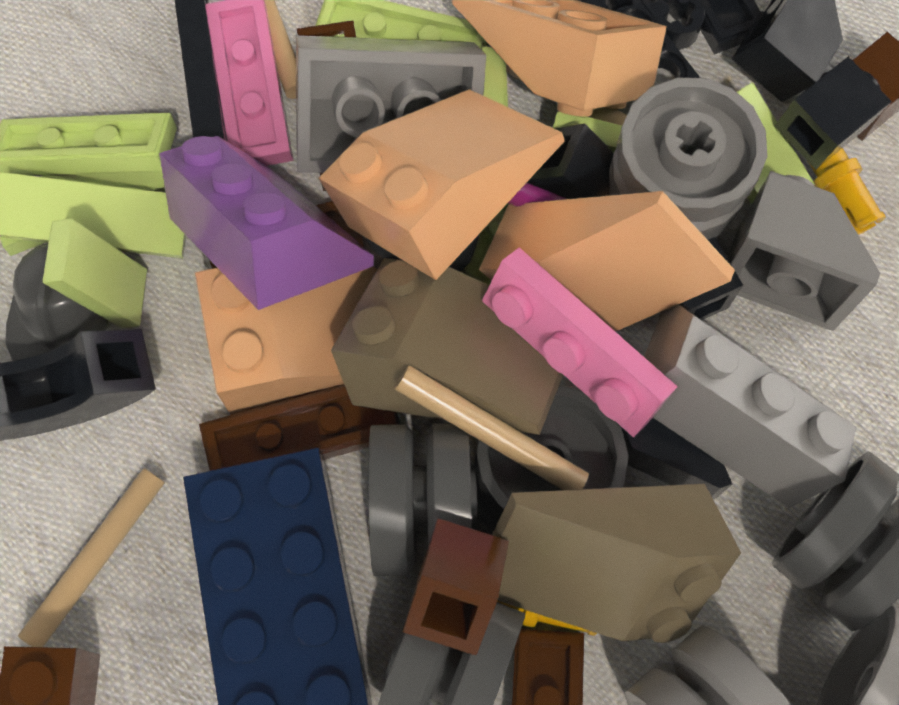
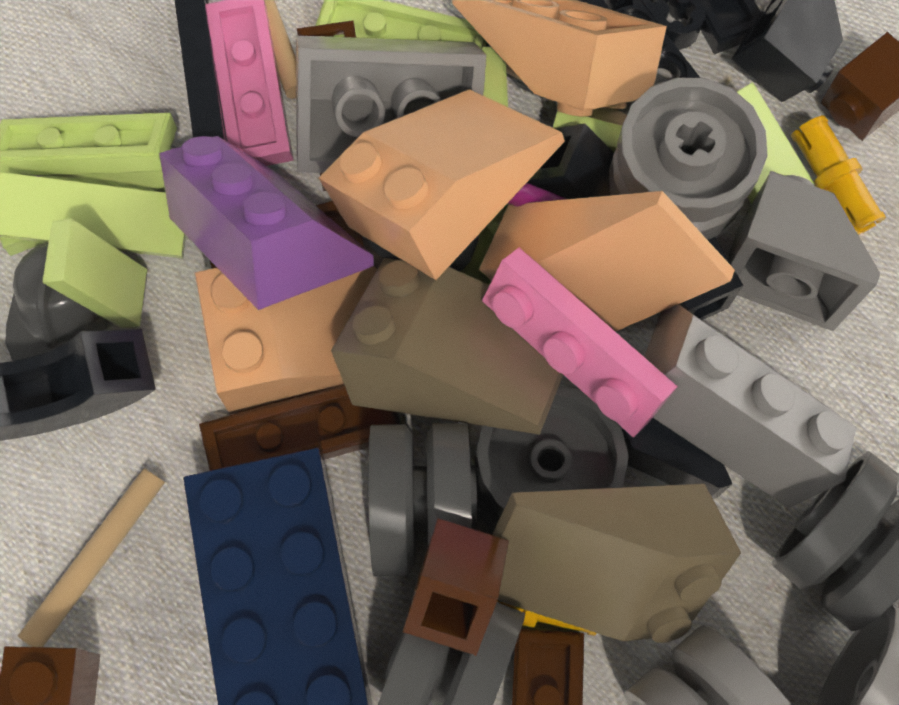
tan bar [394,365,589,490] -> none
black brick [775,56,892,170] -> none

